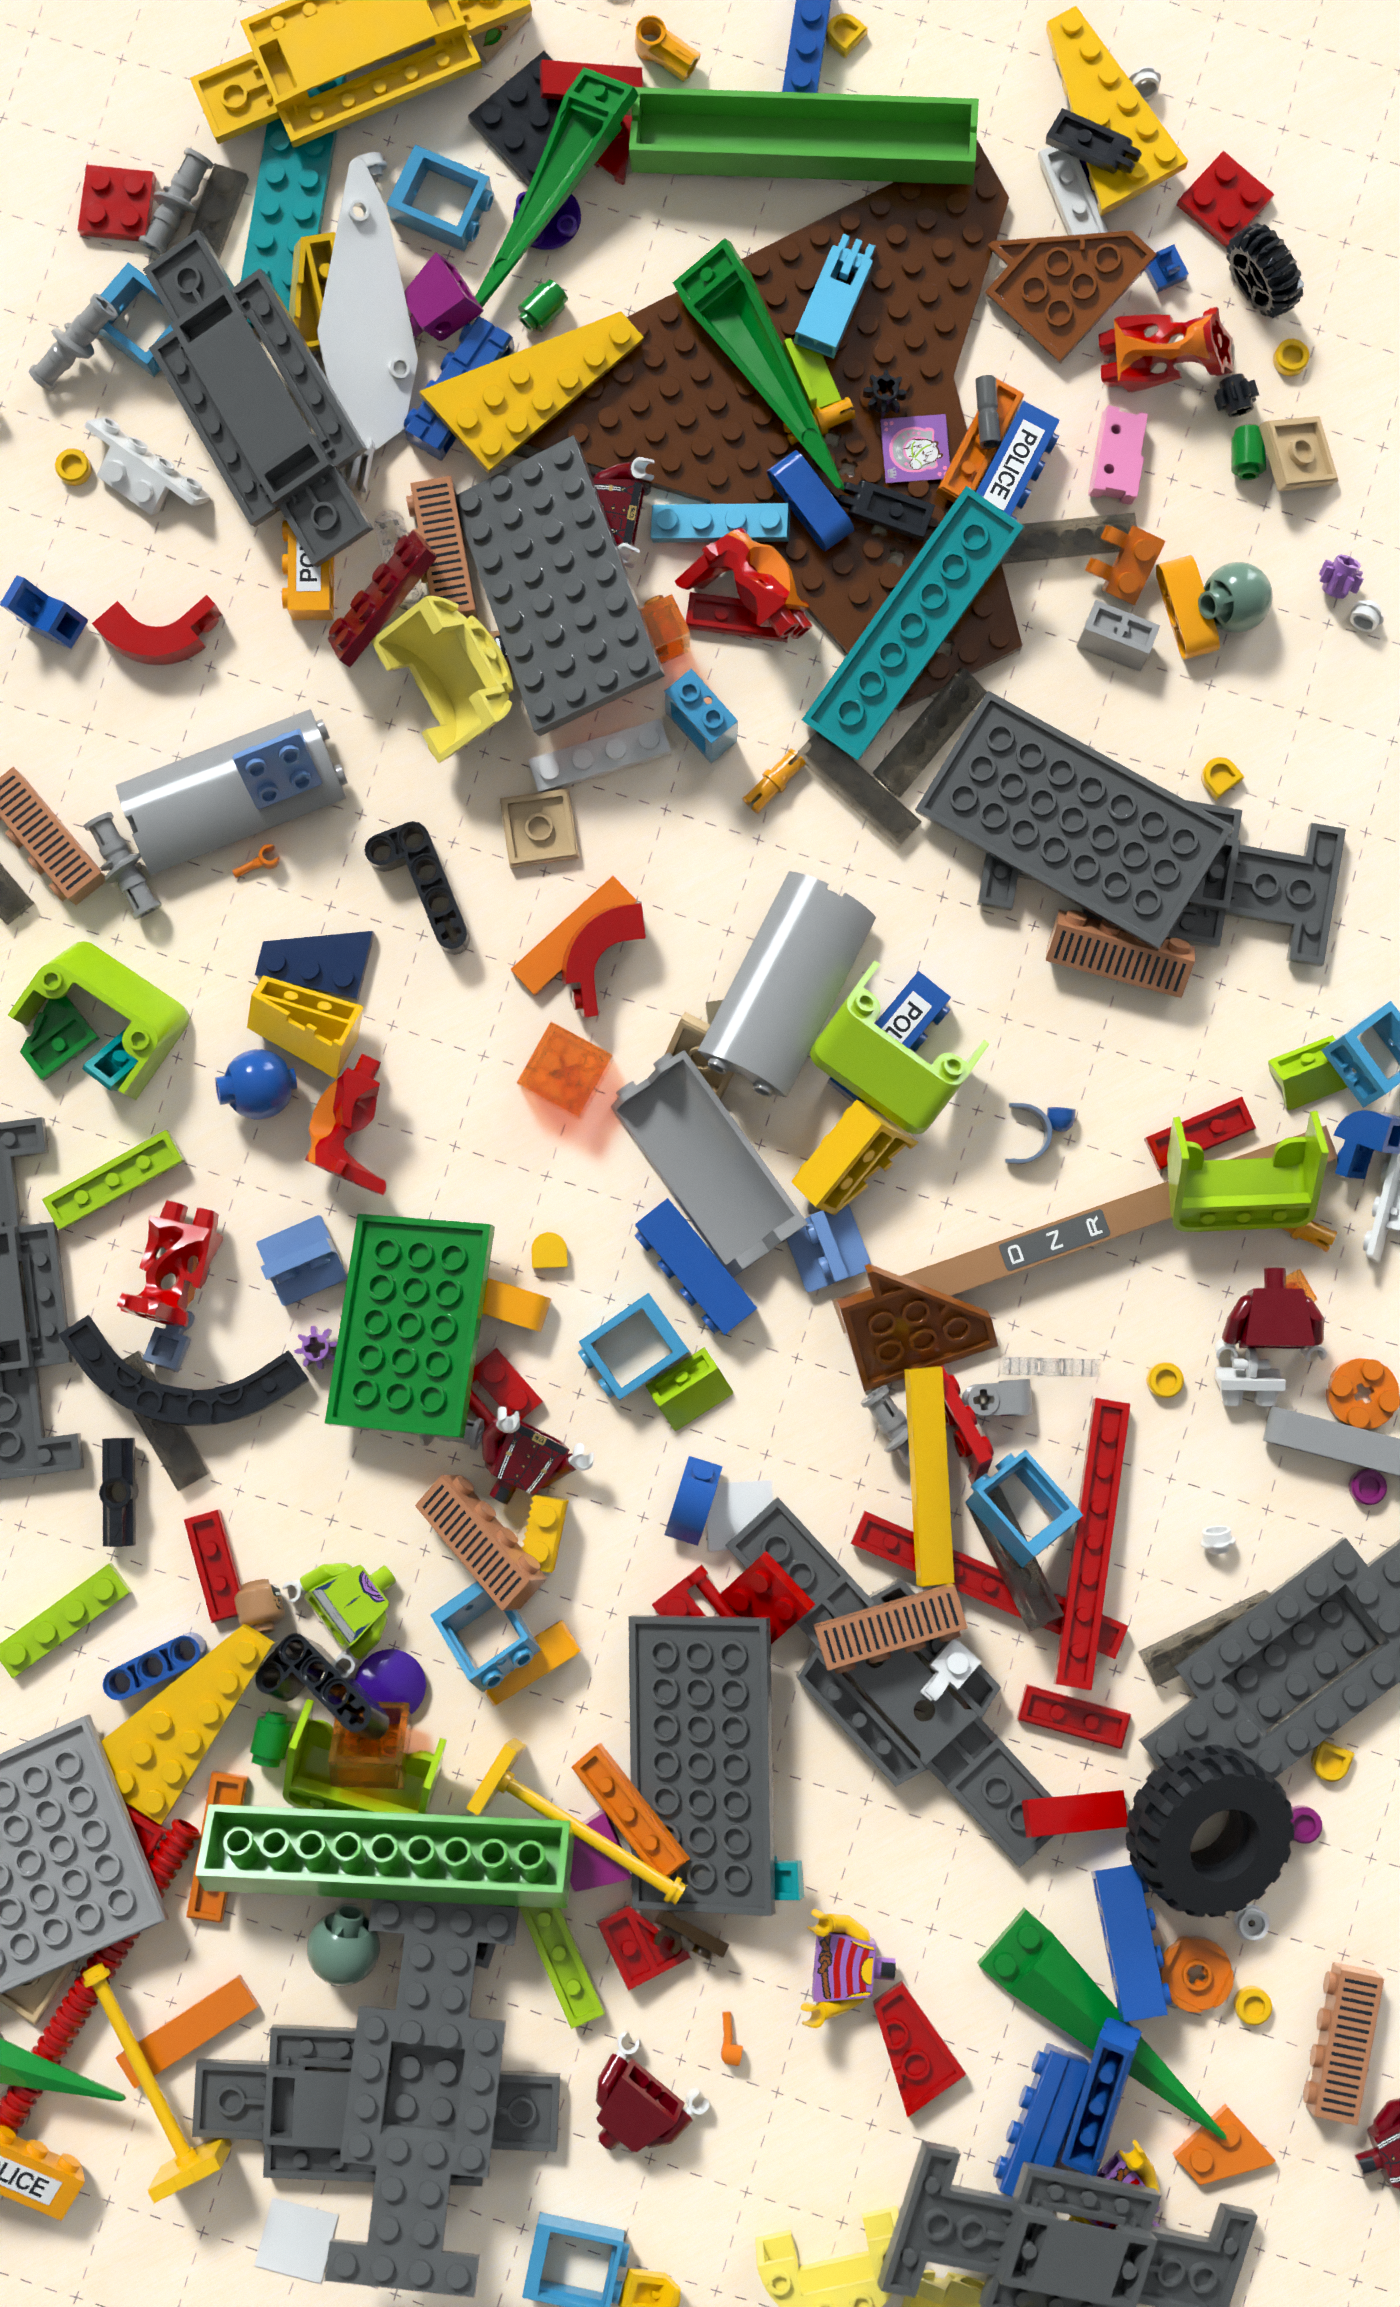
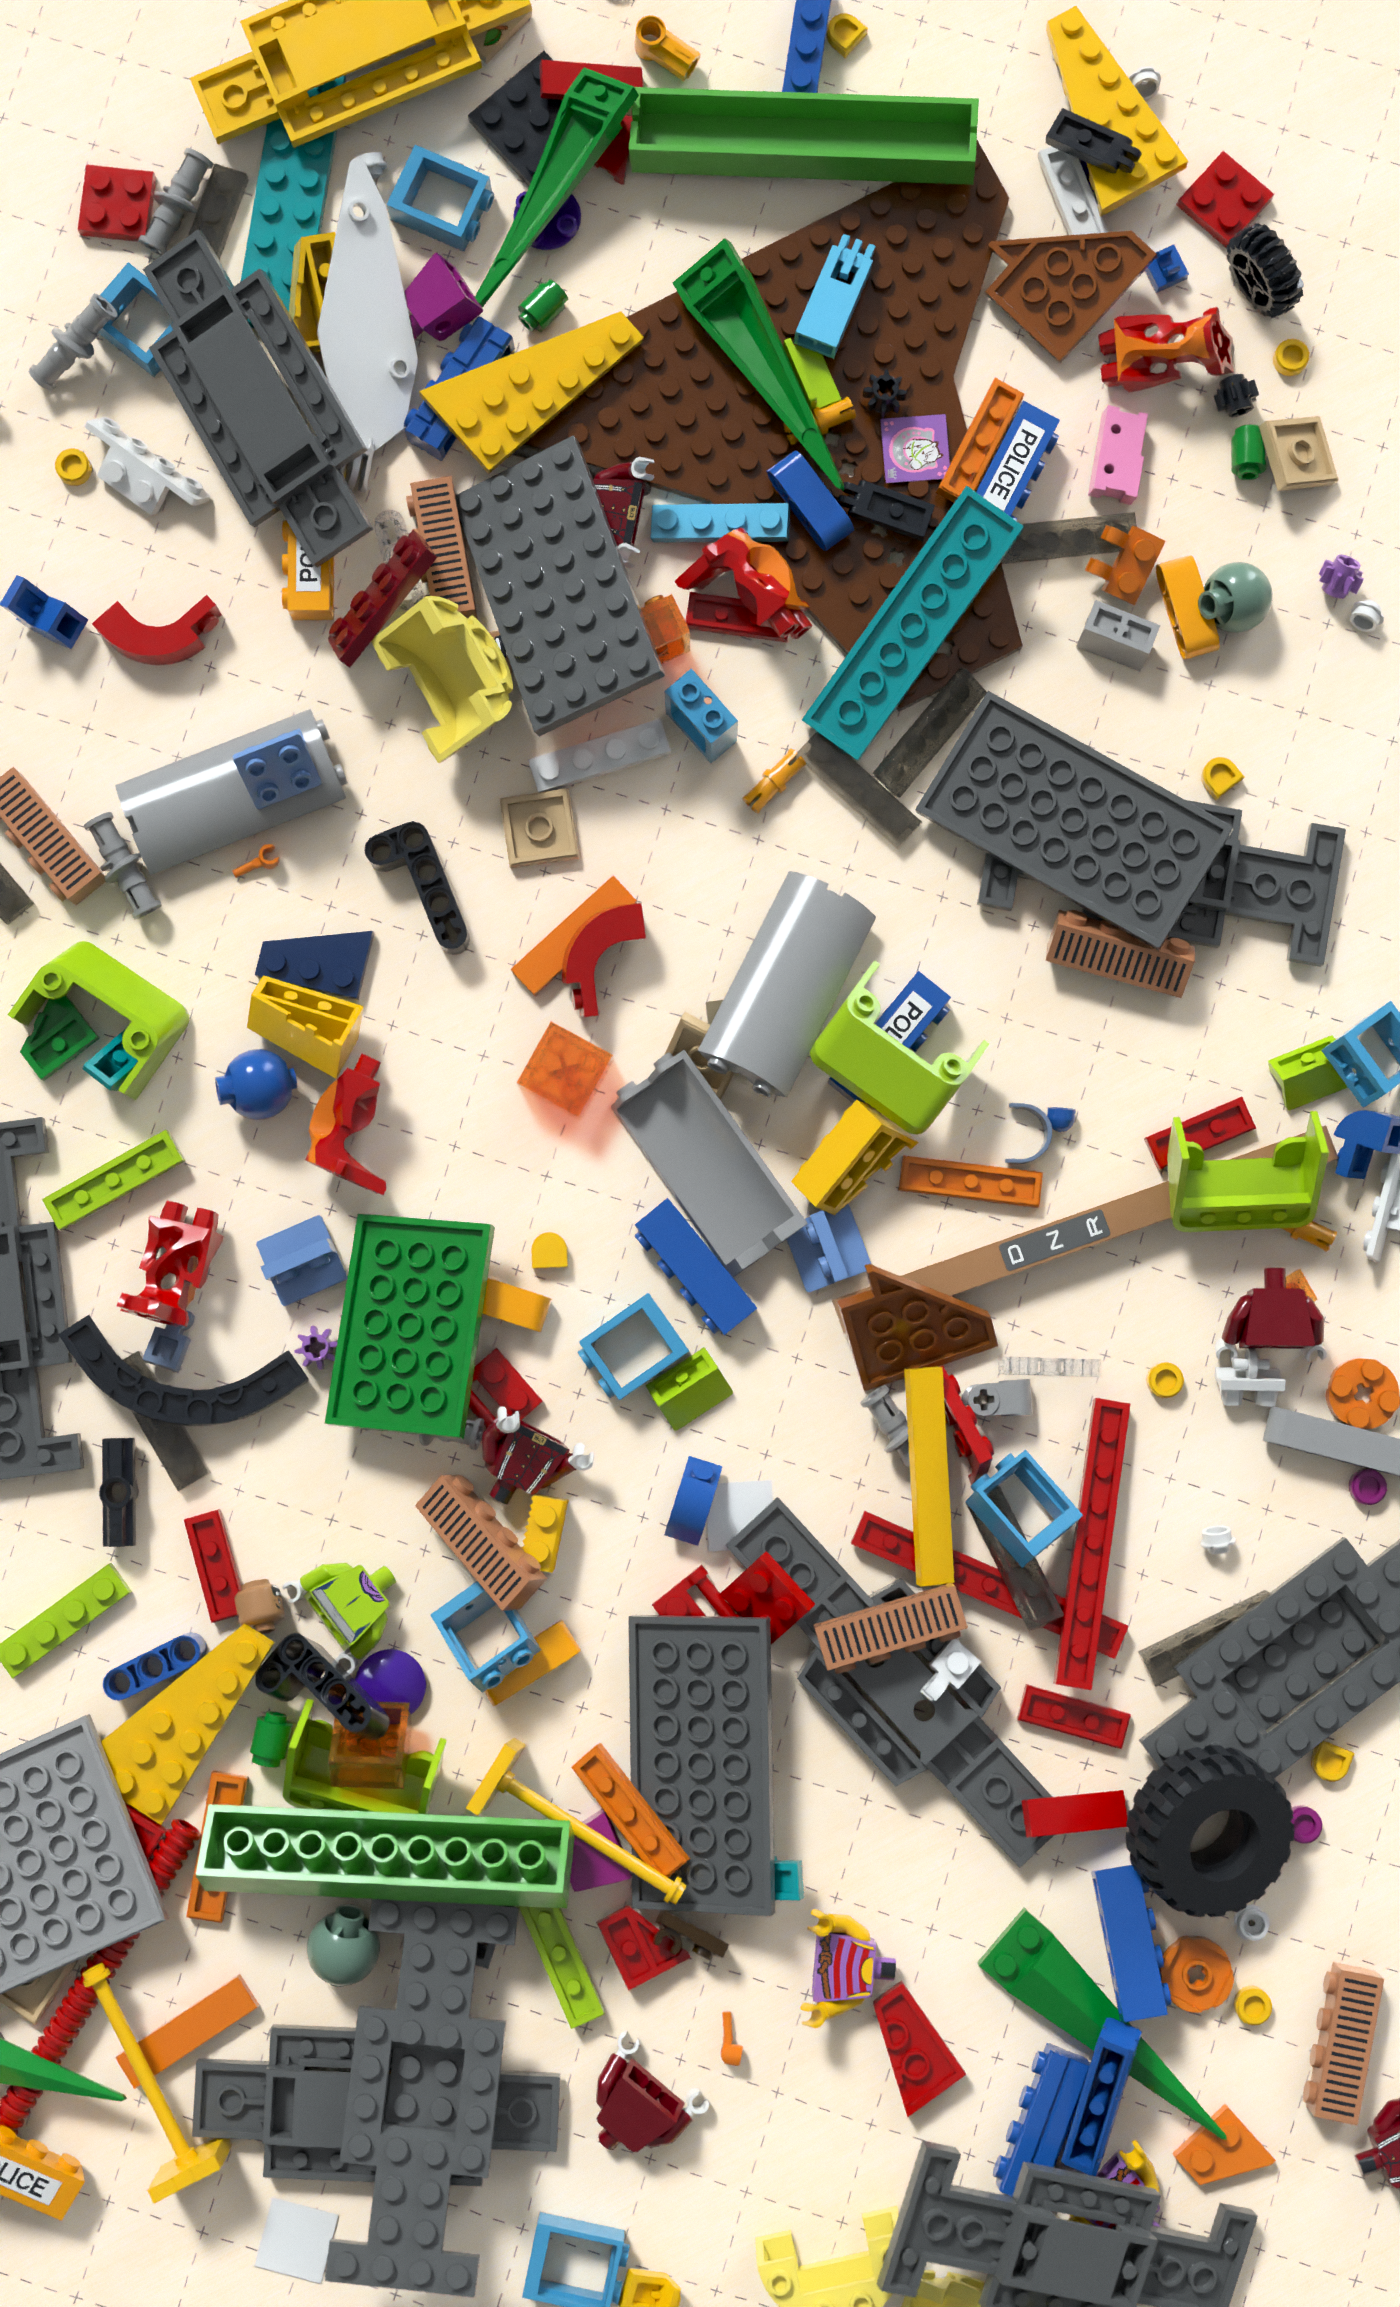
dark grey piece [975,375,1001,449] -> none
none -> orange tile [898,1155,1043,1208]

